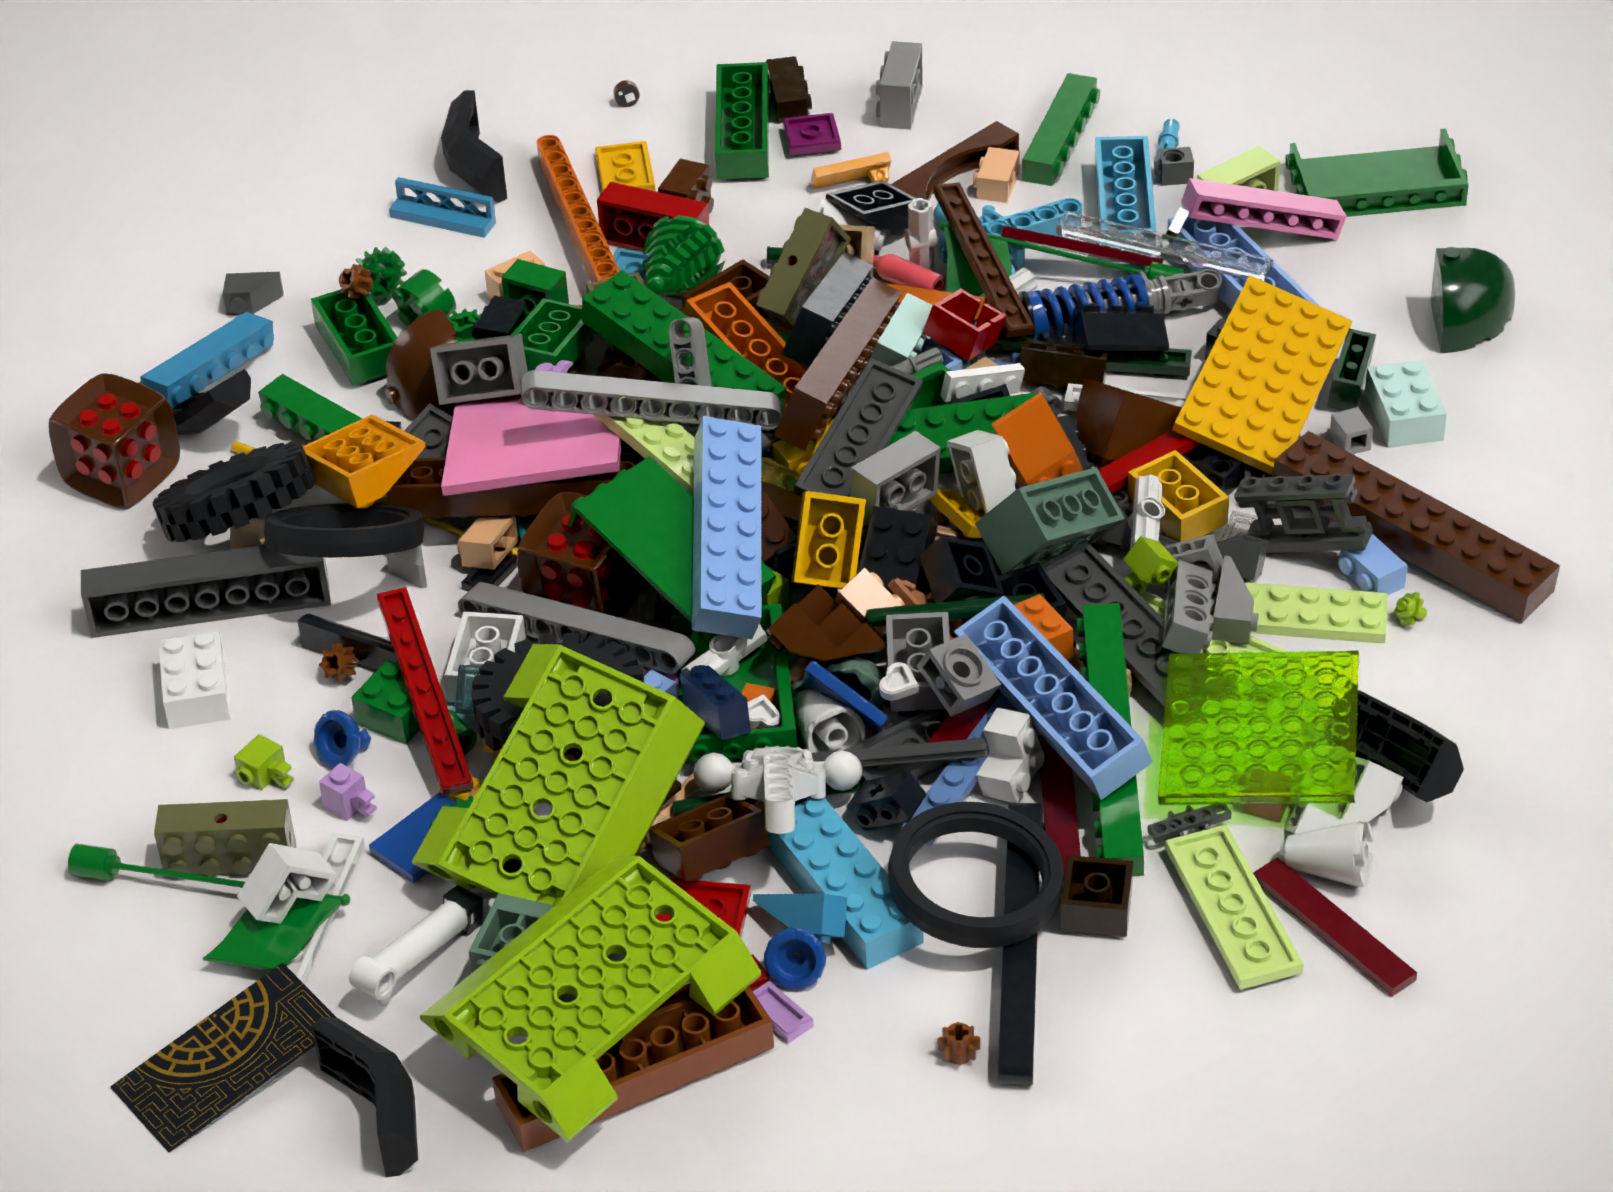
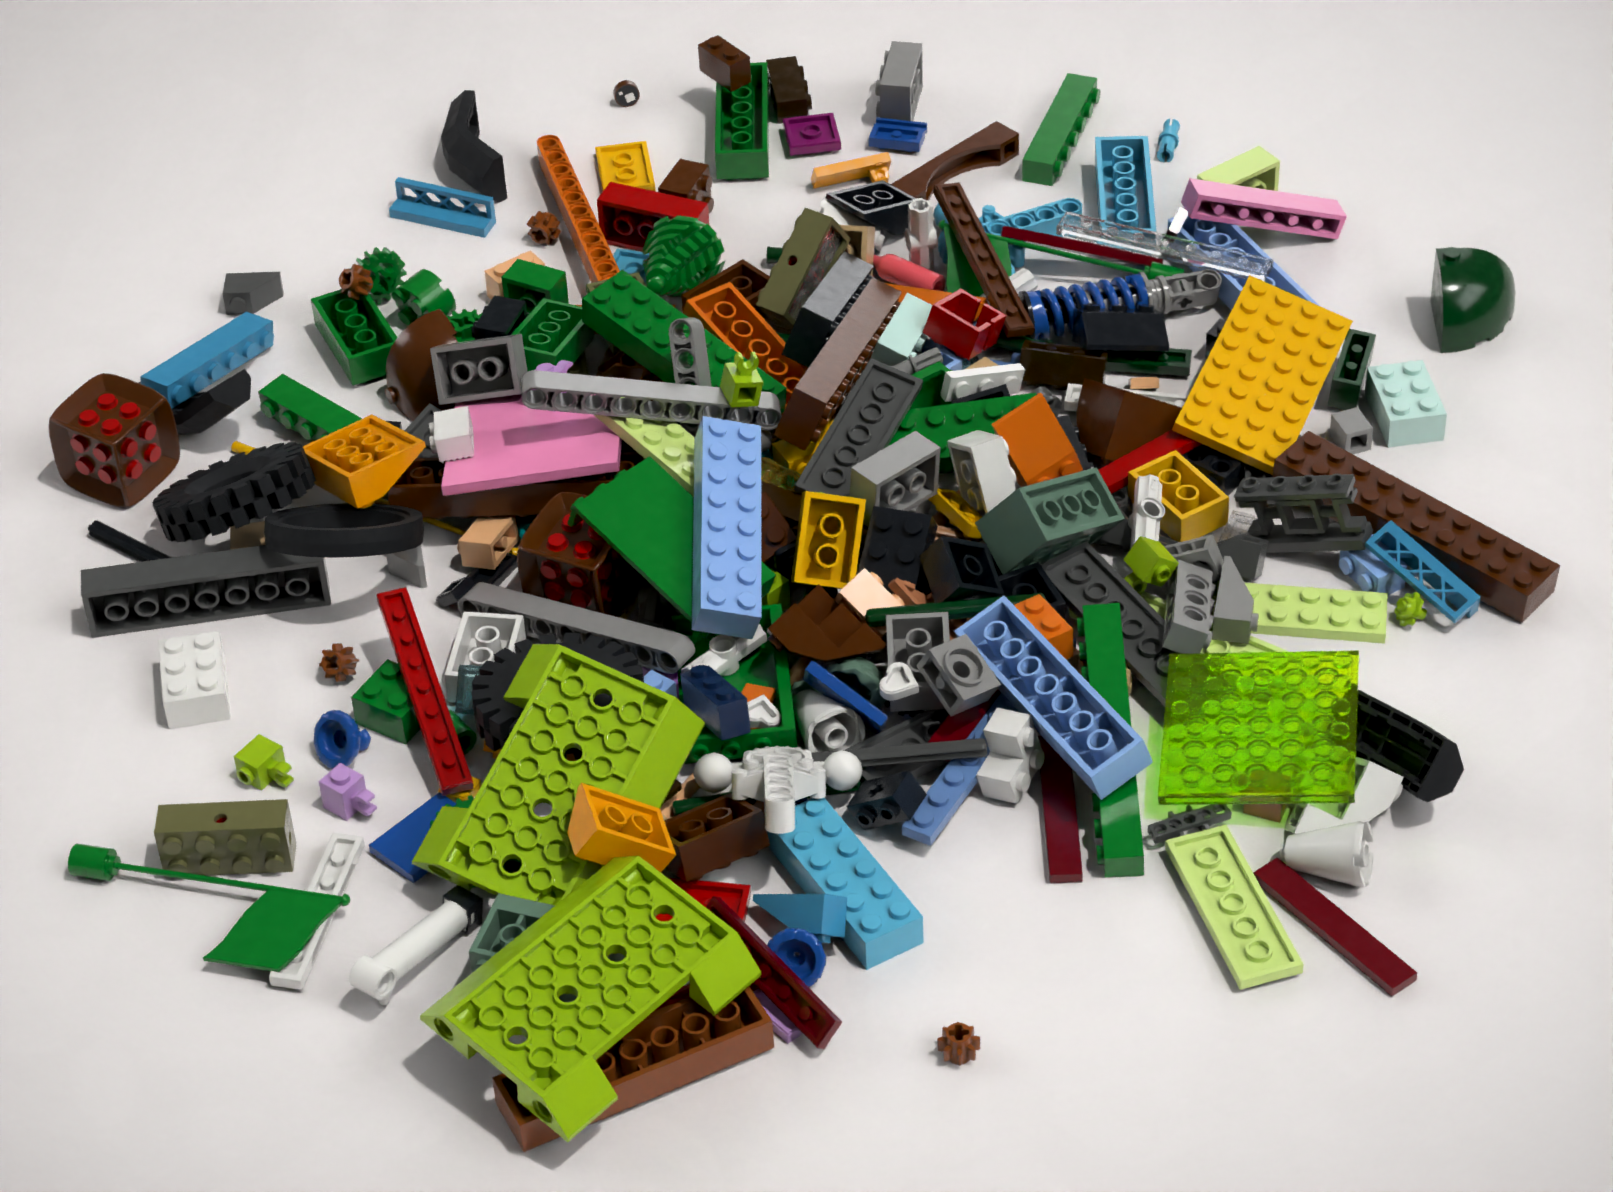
black sticker [110,963,337,1152] -> none
white brick [237,843,337,924] -> none
black brick [297,614,398,671] -> none
black piece [311,1017,418,1177] -> none
black tyre [888,802,1064,948] -> none
light nougat brick [973,147,1020,203] -> none
black beam [998,802,1041,1085] -> none
dark brown brick [1060,855,1133,937] -> none
dark grey brick [1154,147,1194,186] -> none
green panel [1285,128,1469,217] -> none
none -> black axle [88,520,172,562]
none -> white brick [429,406,474,463]
none -> black tile [436,576,476,608]
none -> dark orange gear [527,211,561,245]
none -> light orange slope [567,783,676,872]
none -> reddish brown brick [698,35,751,92]
none -> dark red tile [706,896,842,1049]
none -> lime brick [720,352,763,407]
none -> blue plate [869,117,927,152]
none -> light nougat tile [1128,377,1159,389]
none -> dark azure fence [1365,520,1481,624]

